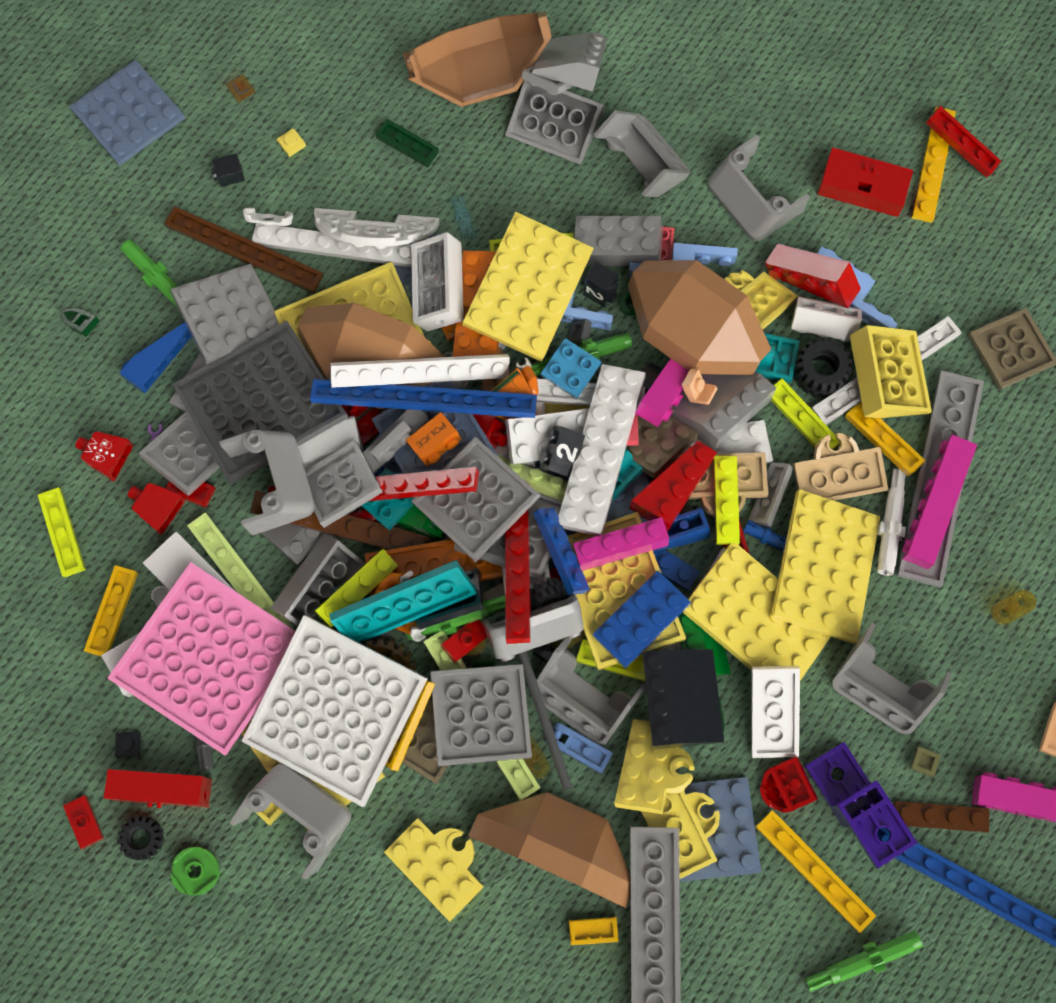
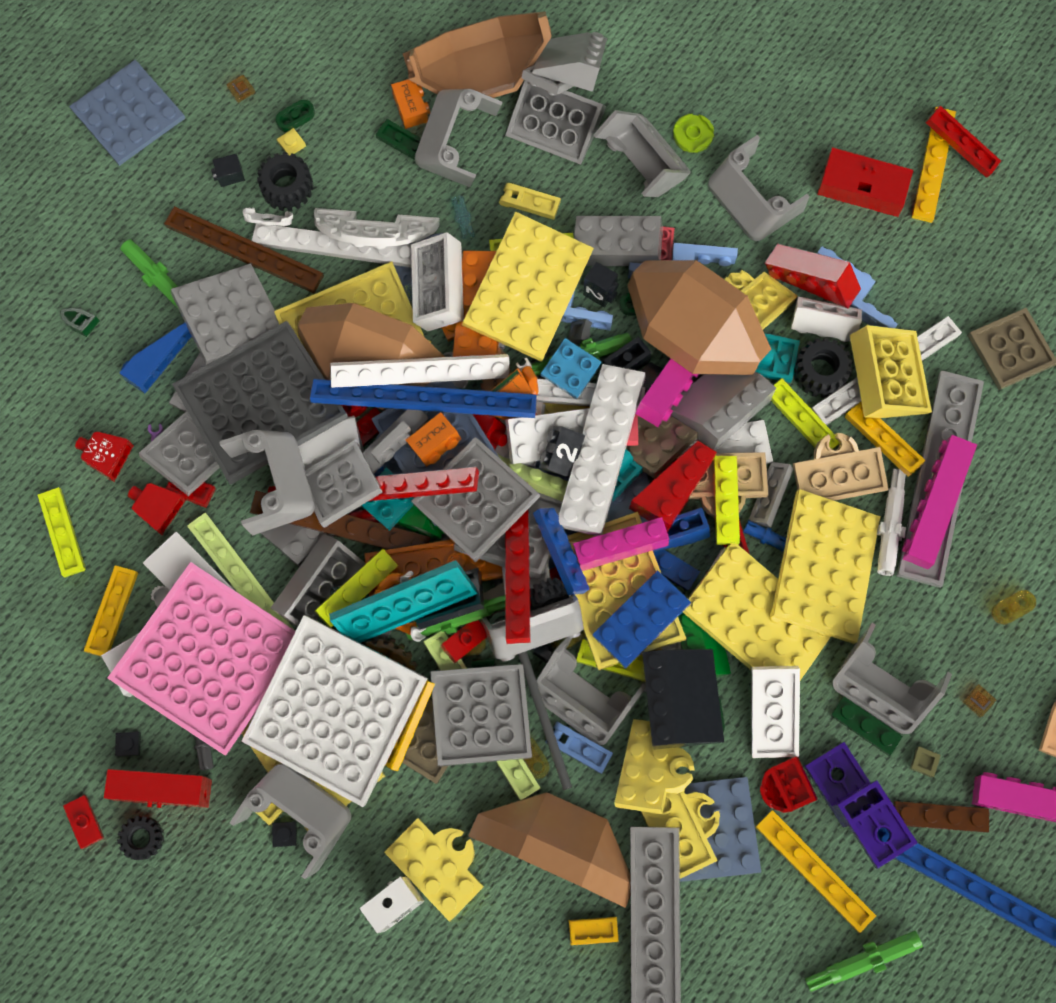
bright green plate [171,847,220,895] -> none
light nougat bracket [682,368,717,405] -> none
none -> black tyre [257,152,313,211]
none -> black plate [272,822,297,847]
none -> dark green plate [276,100,315,132]
none -> white brick [359,877,425,933]
none -> orange brick [391,79,430,129]
none -> light grey windscreen [415,89,502,187]
none -> light yellow plate [499,183,561,220]
none -> black brick [603,336,651,371]
none -> lime tile [673,114,714,153]
none -> dark green plate [830,696,903,756]
none -> clear orange tile [963,684,996,718]

